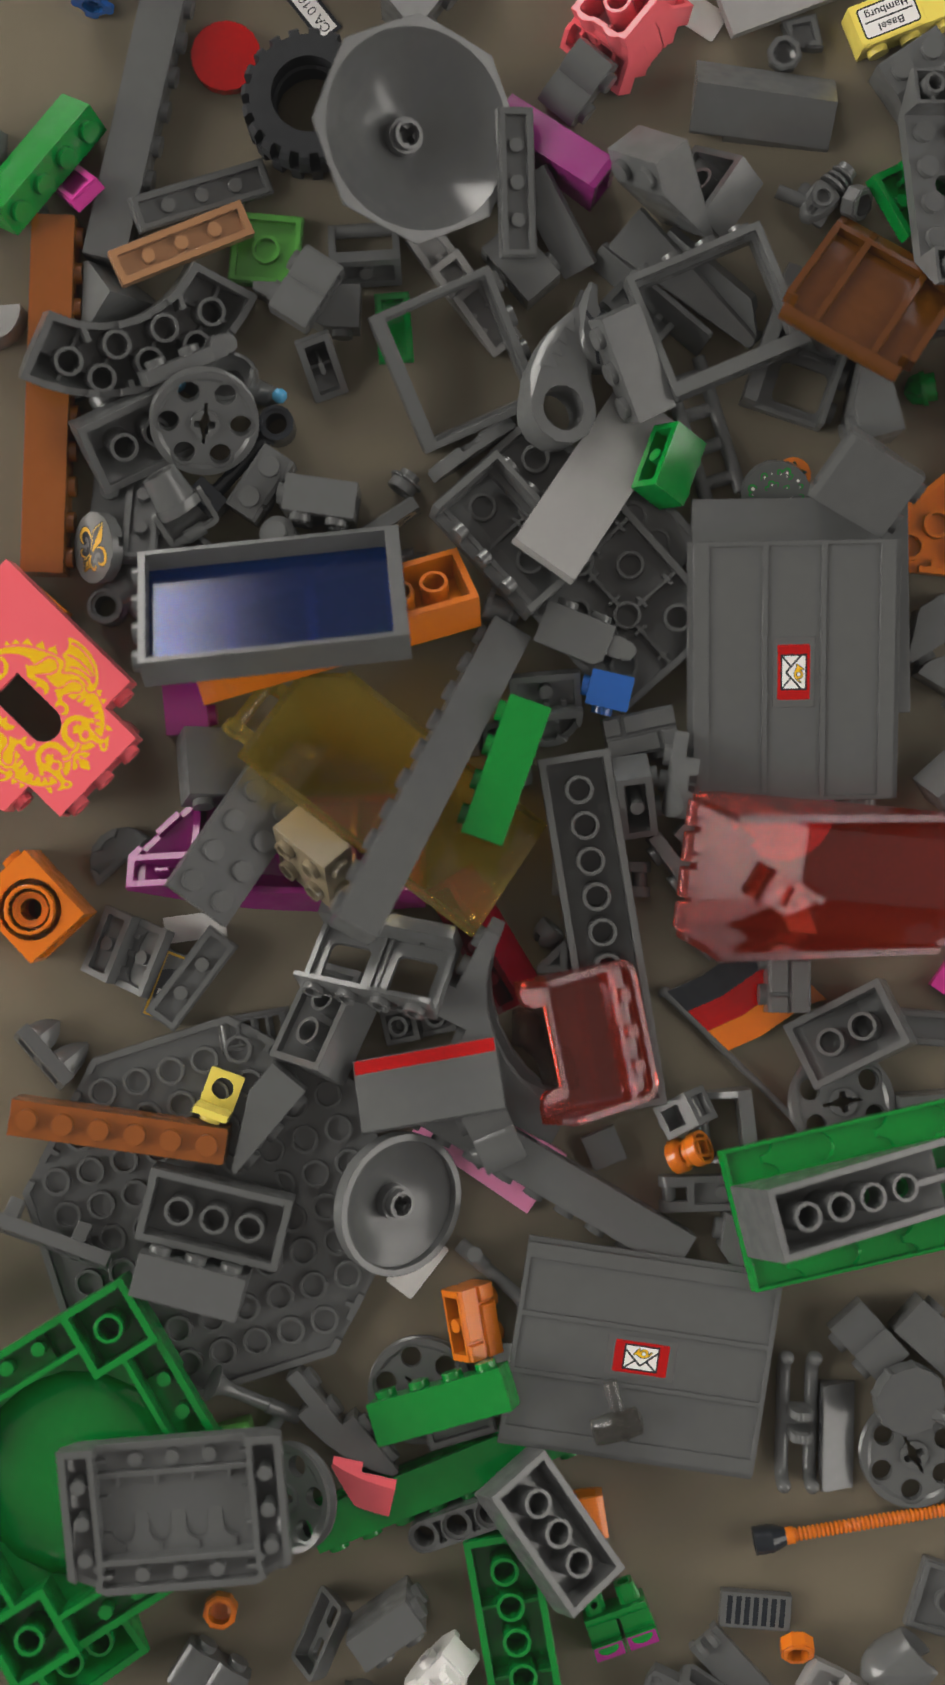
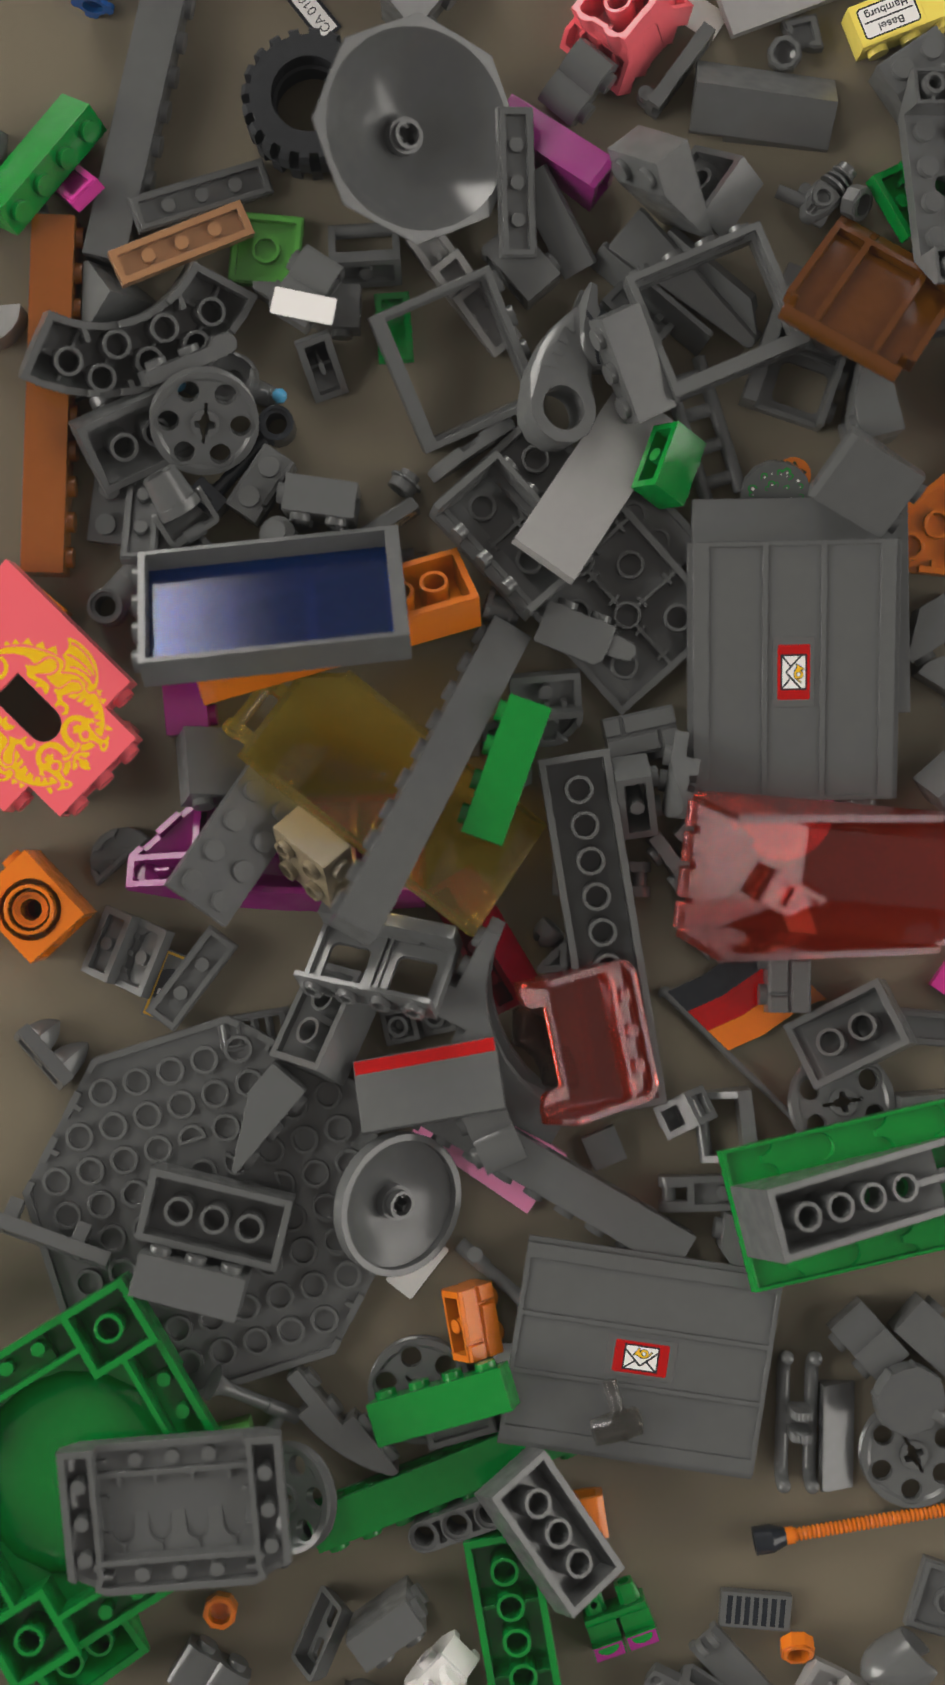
dark orange brick [7,1094,233,1165] -> none
dark grey tile [74,512,124,584] -> none
white sticker [163,913,228,943] -> none
red tile [191,20,260,95] -> none
light yellow bracket [192,1066,246,1125] -> none
coral slope [331,1456,397,1517] -> none
blue brick [580,668,635,717] -> none
orange wheel [664,1130,714,1174] -> none
green plate [904,370,938,407] -> none
none -> white sticker [270,286,337,325]
none -> dark grey hinge [636,21,716,120]

